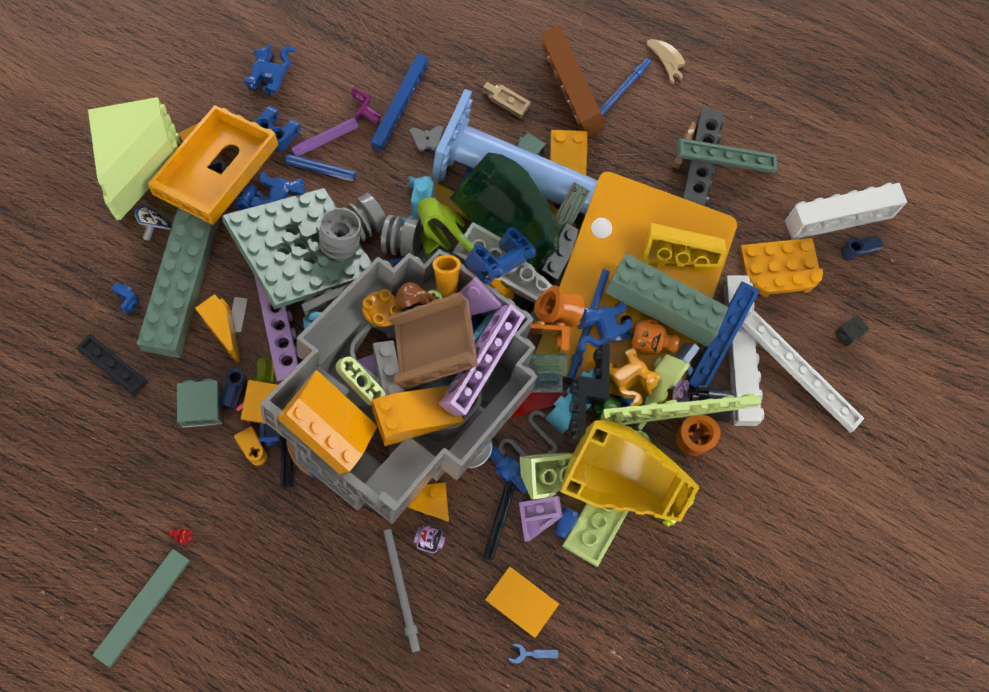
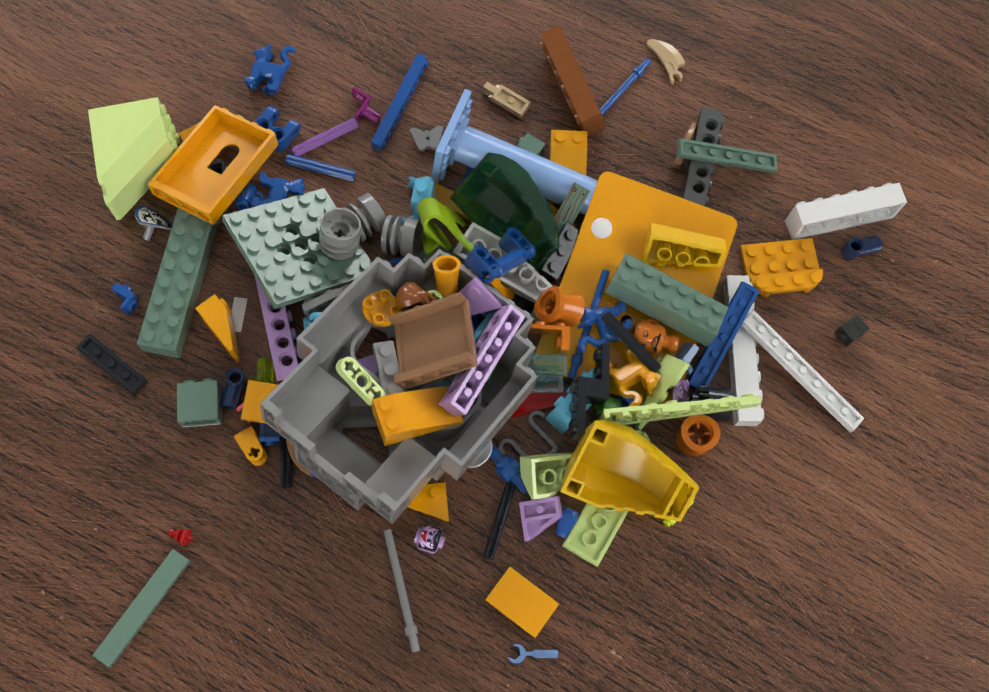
light orange slope [277,370,377,474] -> none
none -> black axle [601,311,661,373]

